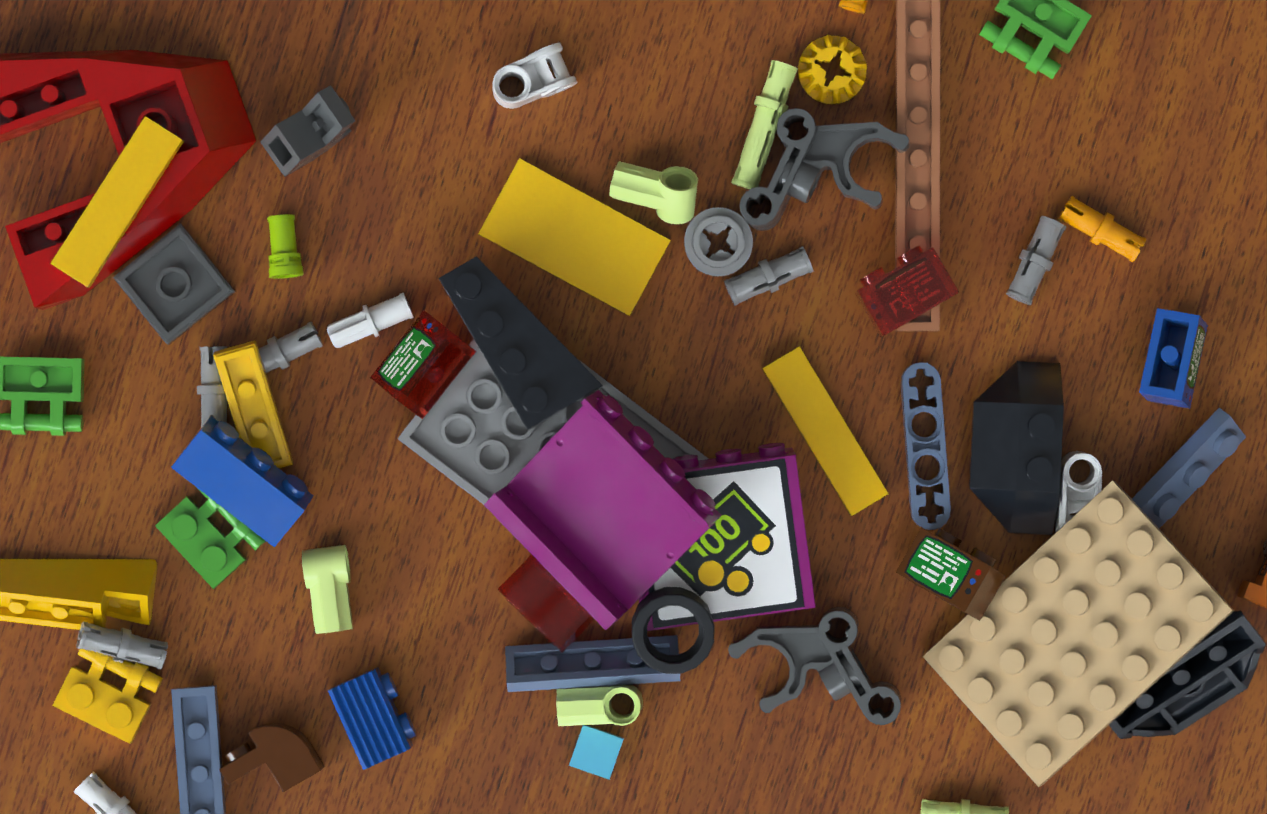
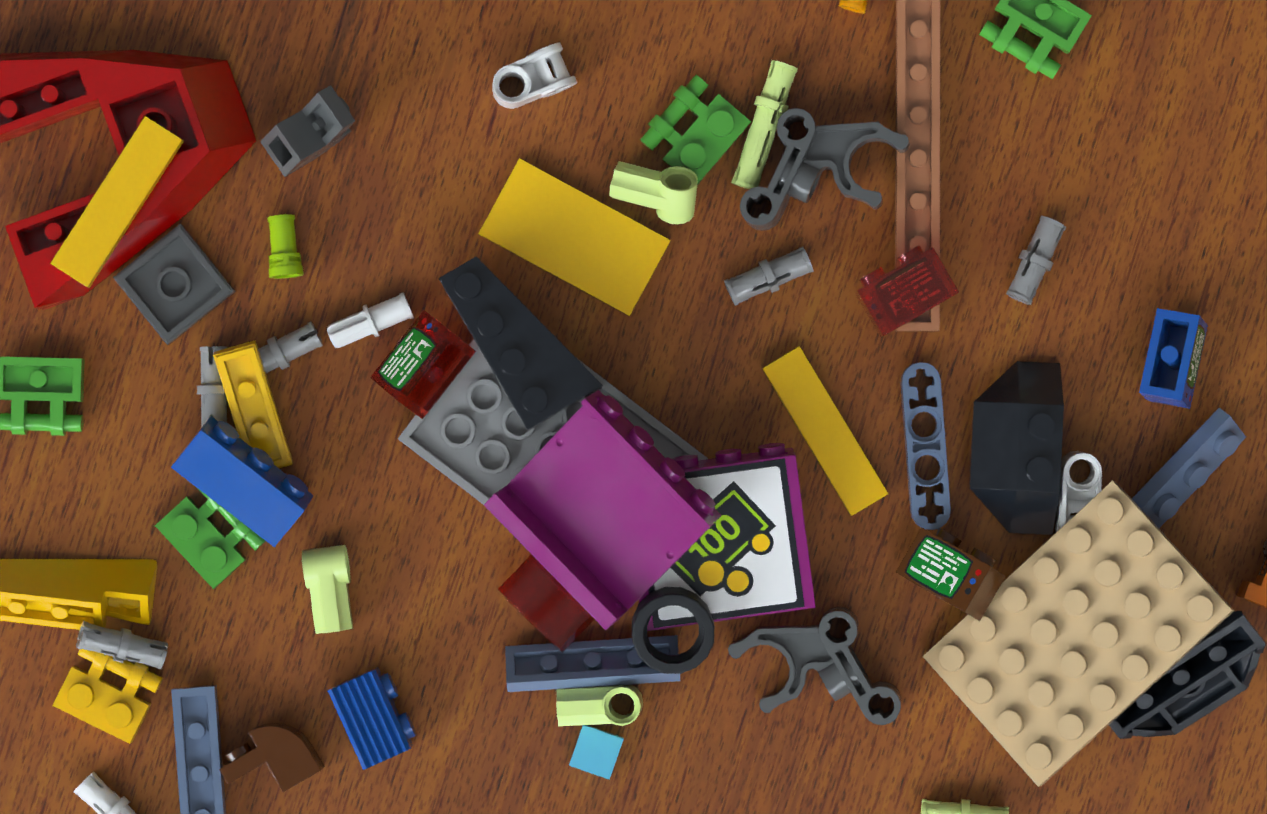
light grey gear [684,207,753,277] -> none
yellow gear [798,35,867,104] -> none
light orange pin [1058,196,1146,262] -> none
none -> bright green plate [640,75,751,185]

